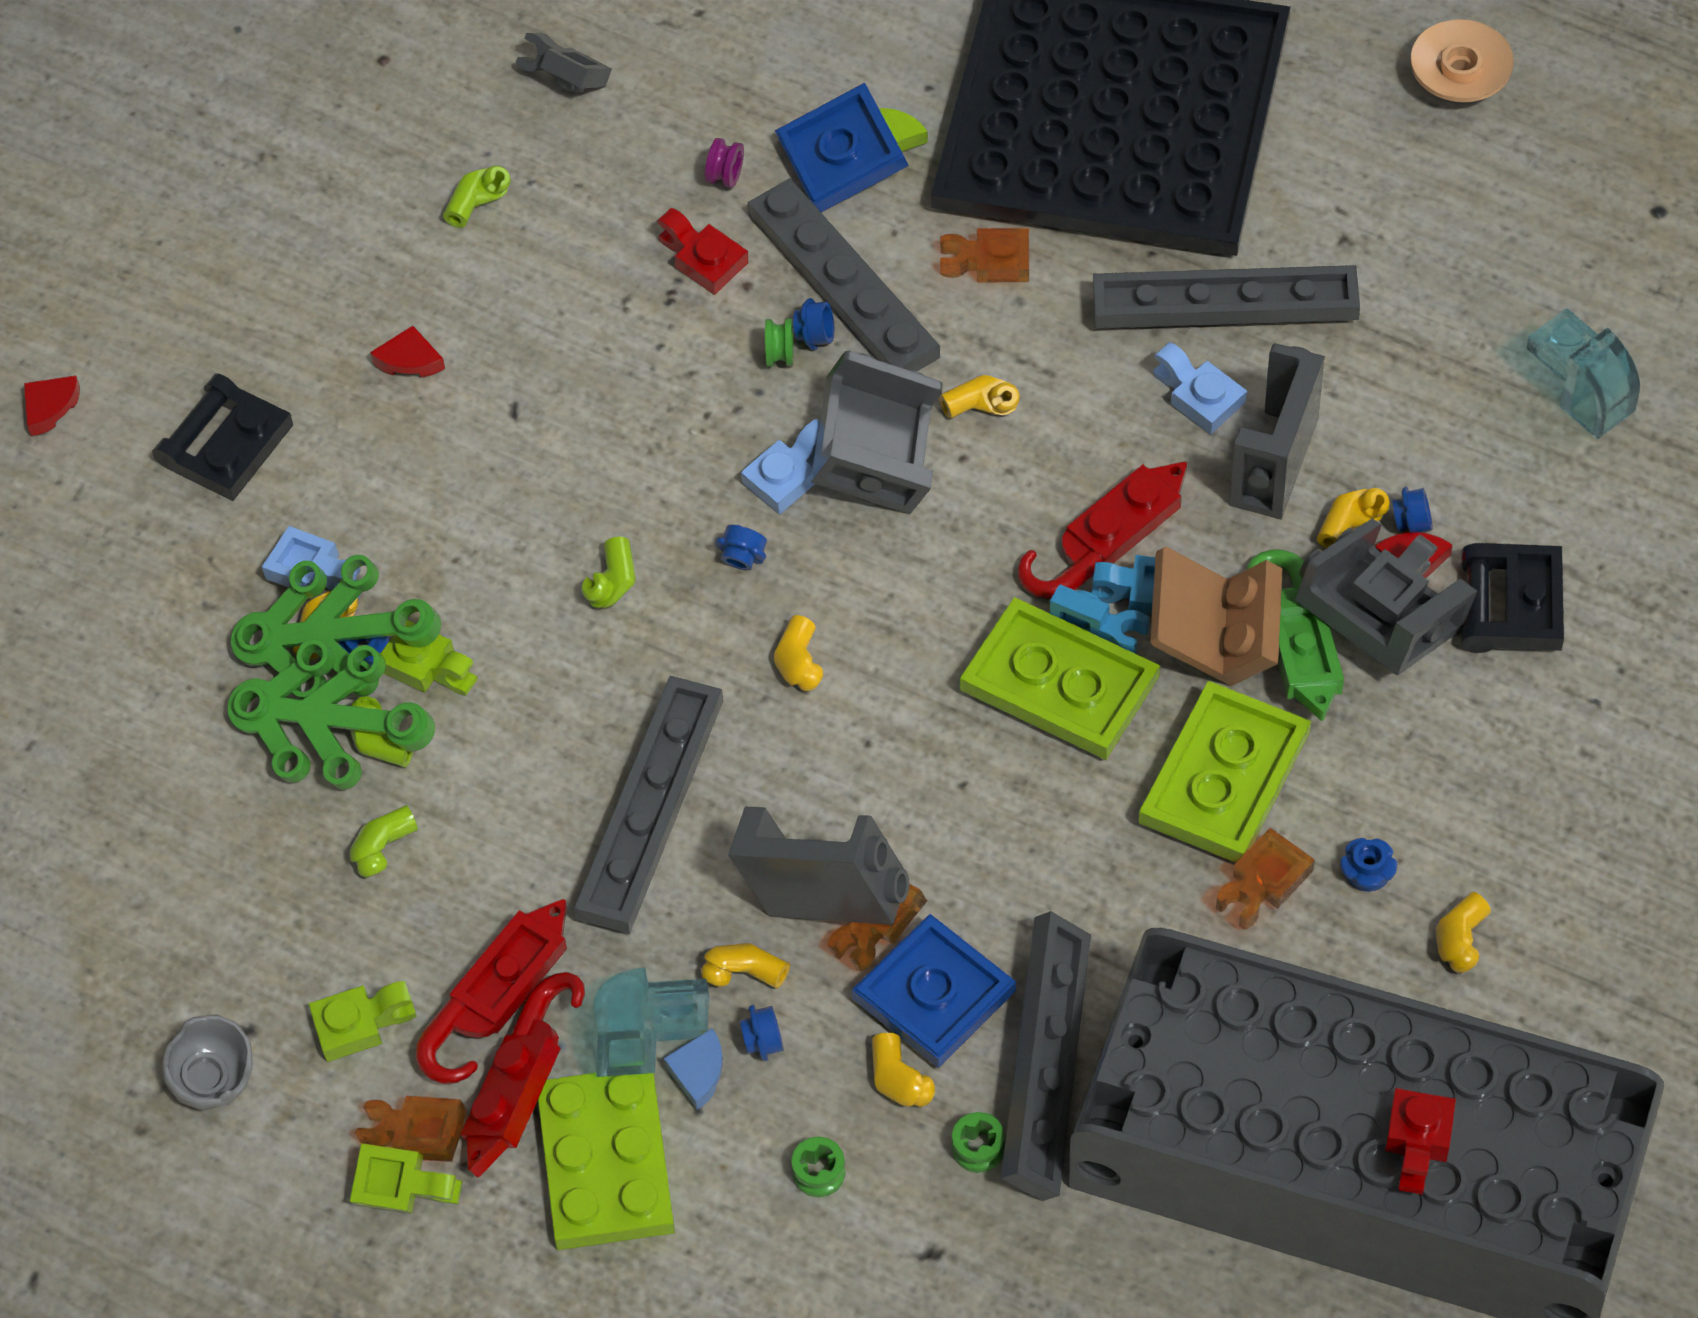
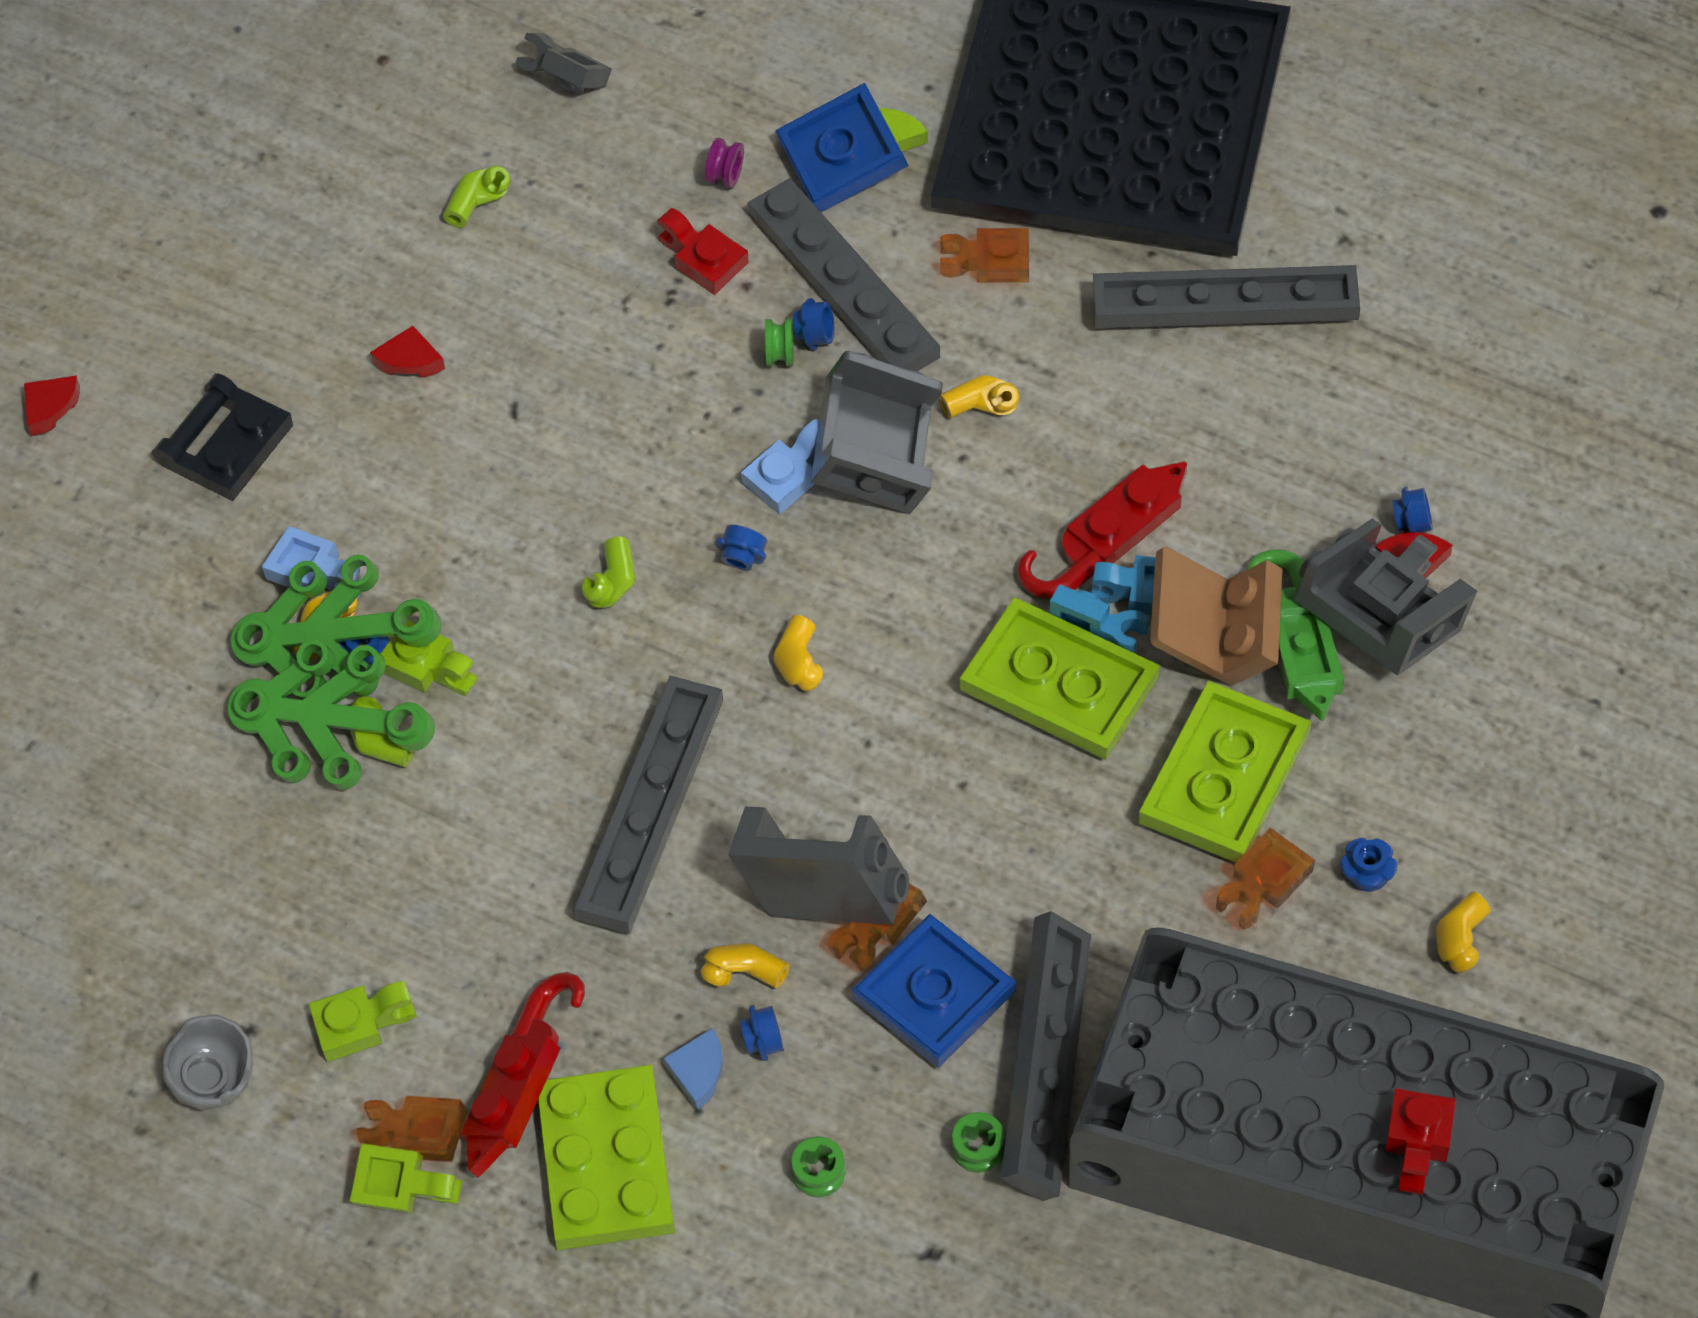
lime arm [349,805,418,878] -> none
red plate [415,899,567,1084] -> none
clear light blue brick [593,967,709,1077] -> none
yellow arm [872,1033,935,1107] -> none
light blue plate [1153,342,1247,435] -> none
dark grey panel [1230,343,1325,520] -> none
yellow arm [1317,487,1390,549] -> none
light nougat dish [1410,19,1514,102] -> none
black plate [1461,543,1564,653] -> none
clear light blue brick [1526,308,1640,439] -> none

